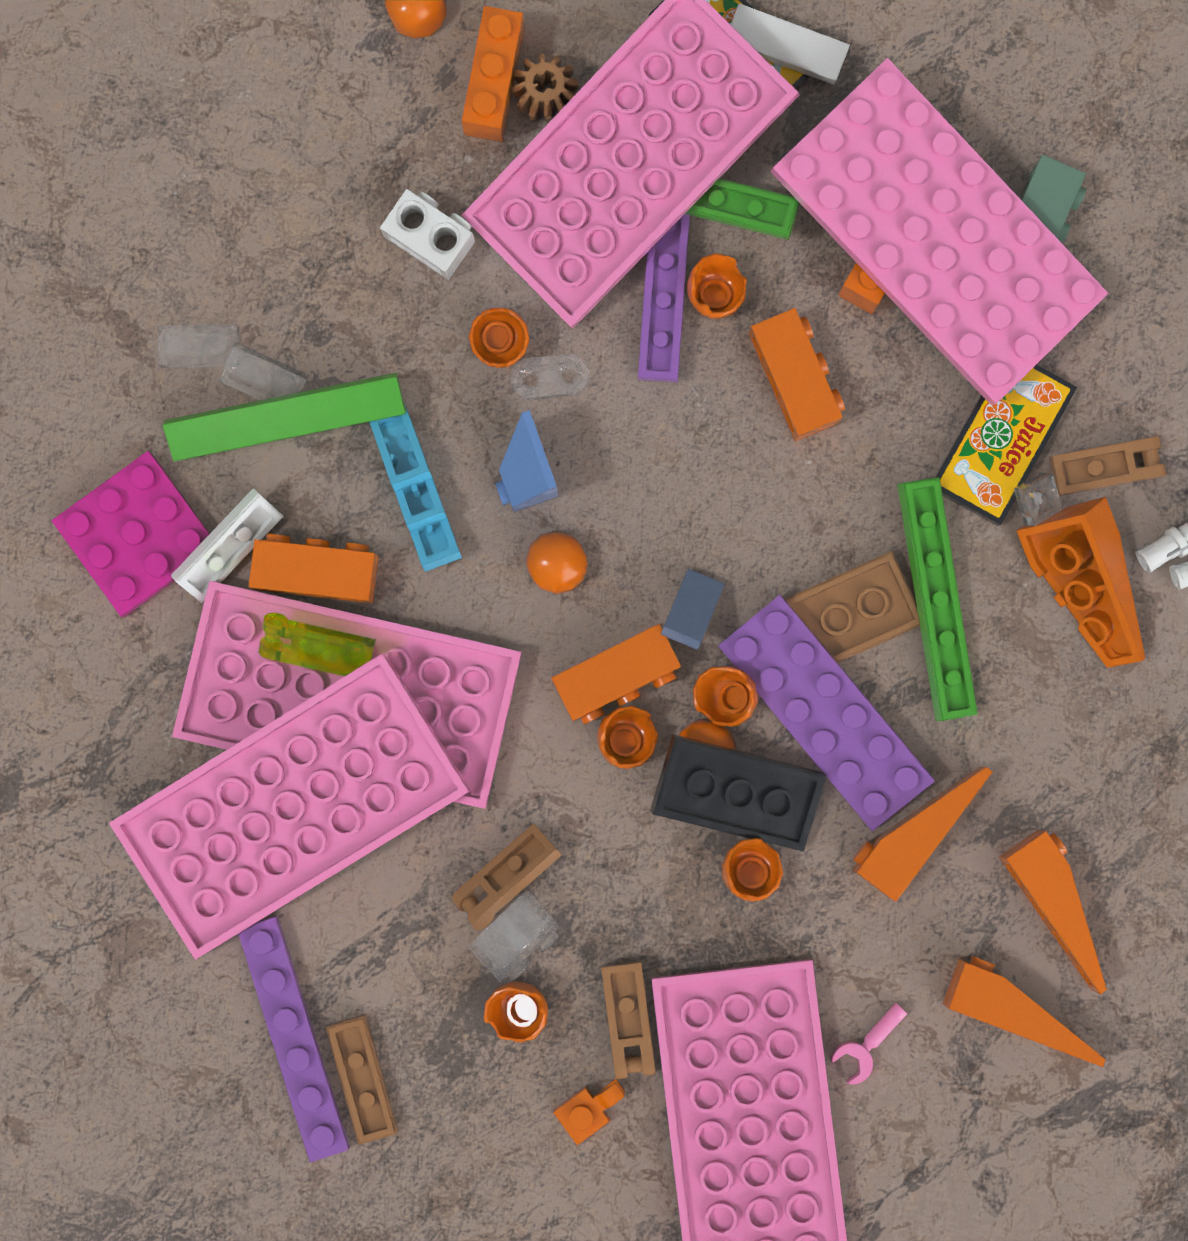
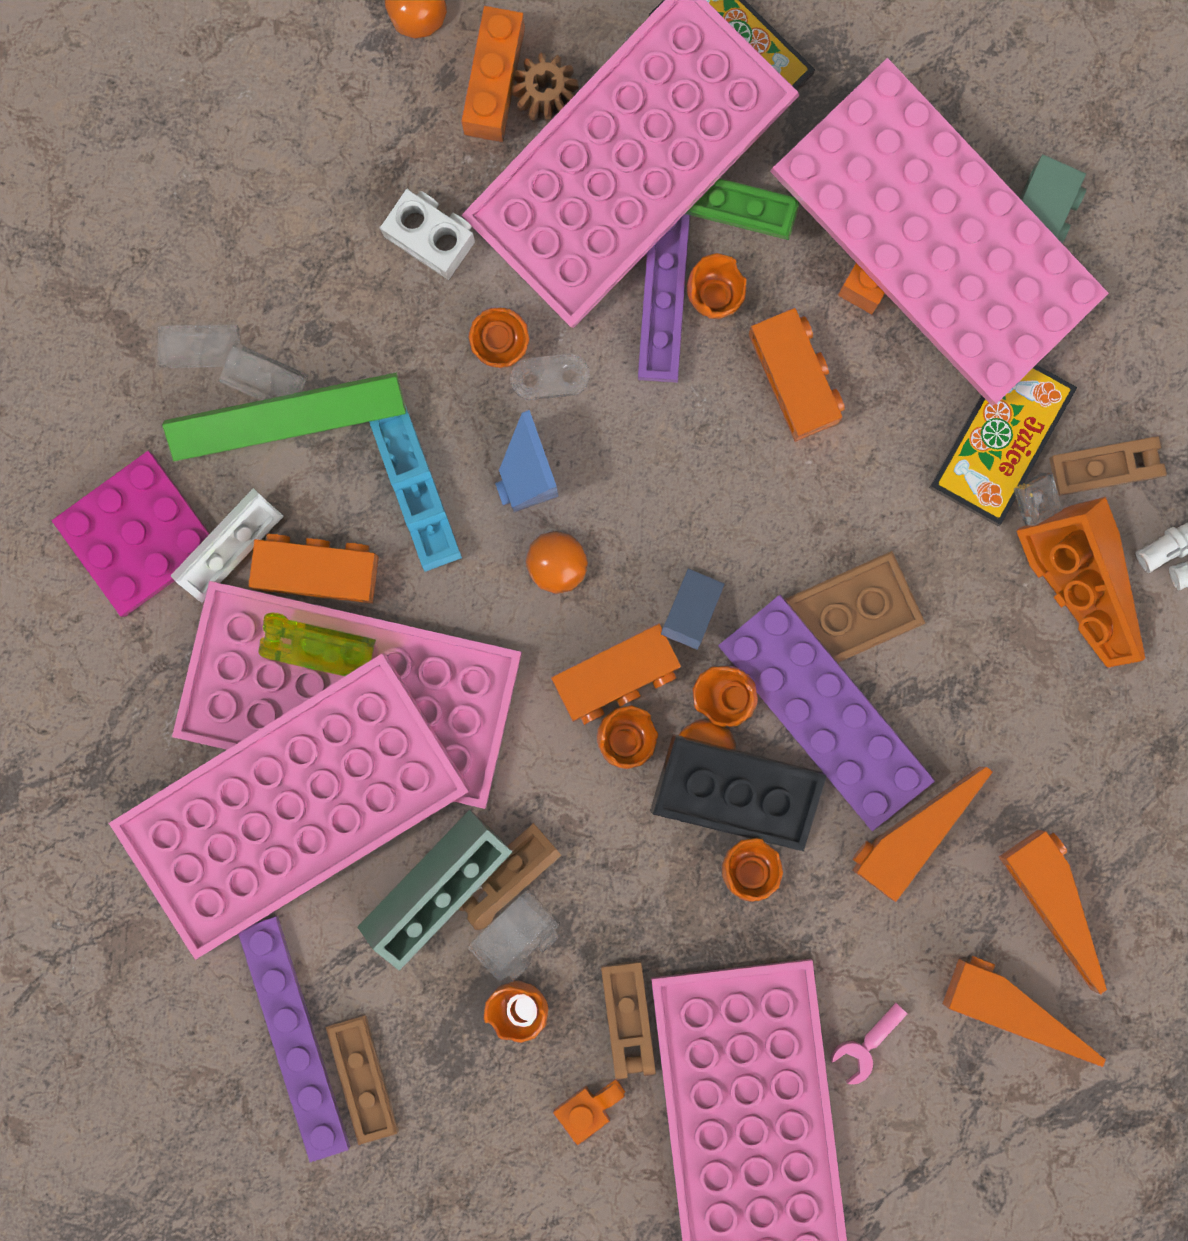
white tile [731,3,850,85] -> none
bright green tile [897,477,978,721] -> none
none -> sand green brick [357,810,512,971]

